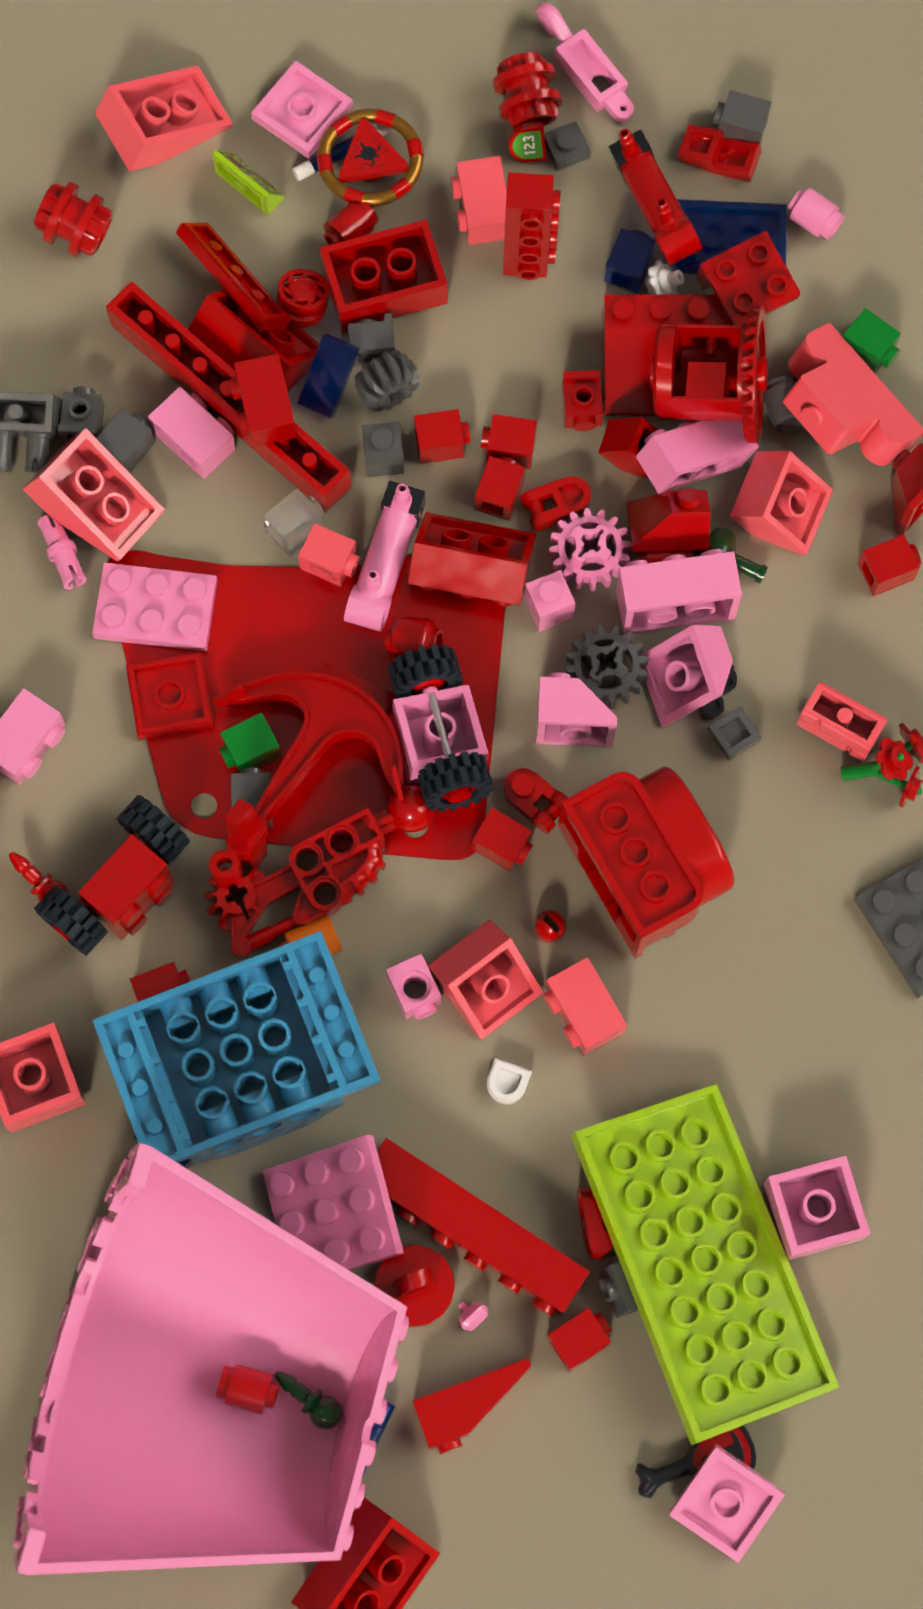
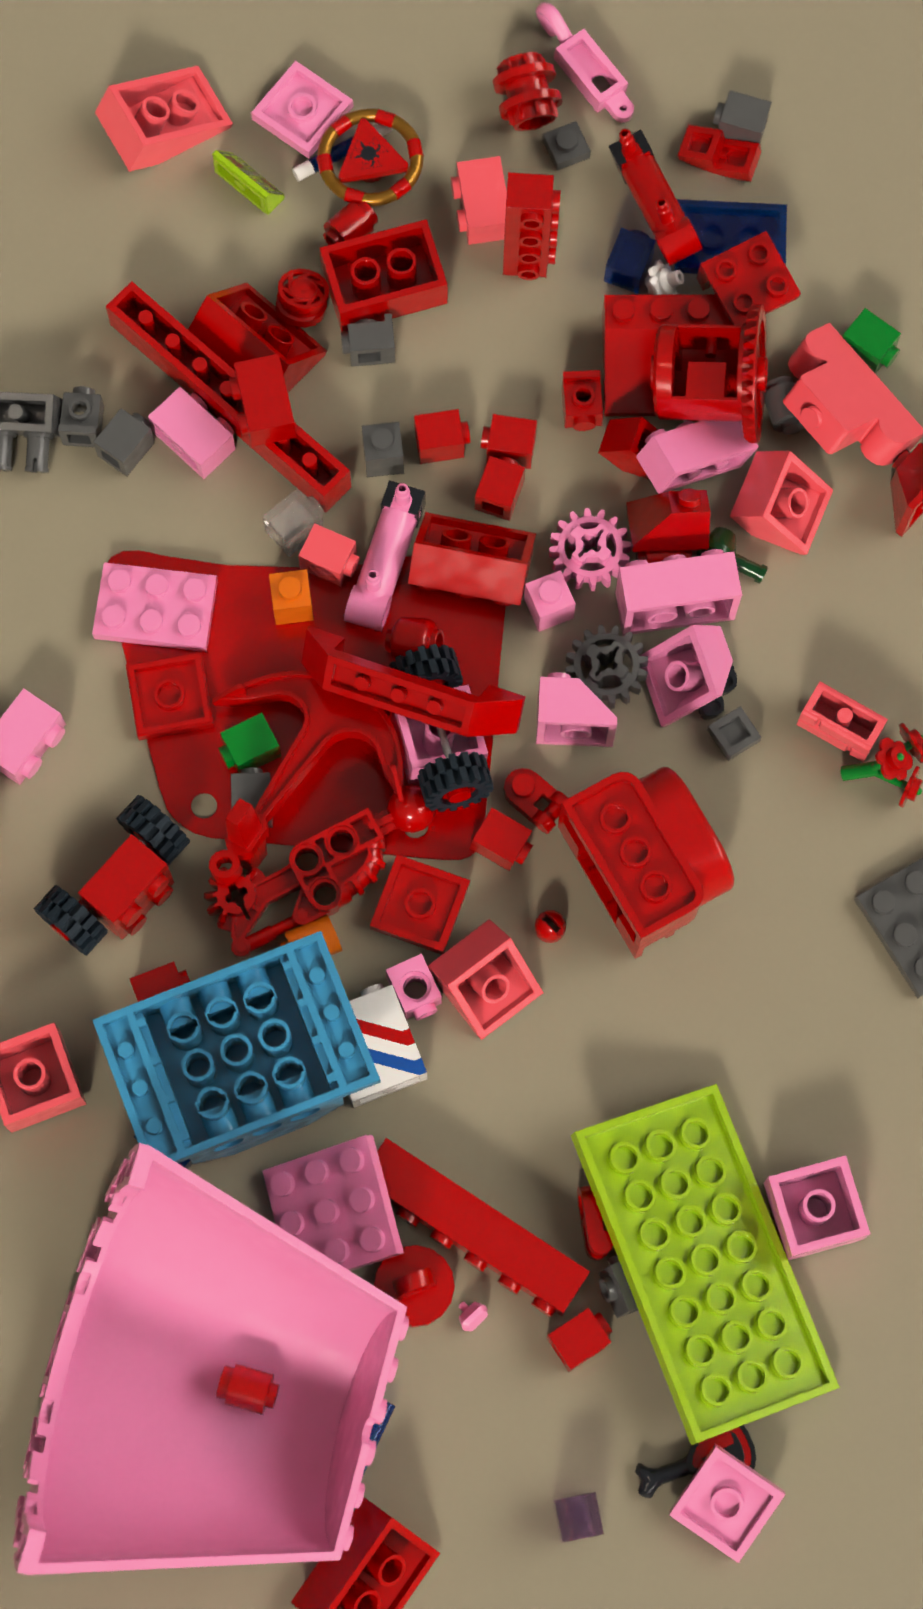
red bar [9,852,69,902] -> none
coral slope [22,428,165,561] -> none
red piece [34,182,113,257] -> none
bright pink pin [37,515,87,590] -> none
red tile [176,223,291,331] -> none
dark green bar [274,1371,342,1429] -> none
clear blue tile [298,333,360,419] -> none
dark grey gear [354,350,420,412] -> none
red slope [413,1358,532,1454] -> none
white tile [487,1058,532,1105] -> none
tile [508,121,547,163] -> none
red plate [520,476,591,532] -> none
coral brick [543,957,627,1055] -> none
bright pink brick [788,188,845,240] -> none
red brick [857,534,921,596] -> none
none -> orange brick [269,569,314,625]
none -> red slope [301,626,526,737]
none -> panel [349,983,427,1108]
none -> red plate [370,854,470,955]
none -> clear purple brick [553,1492,604,1543]

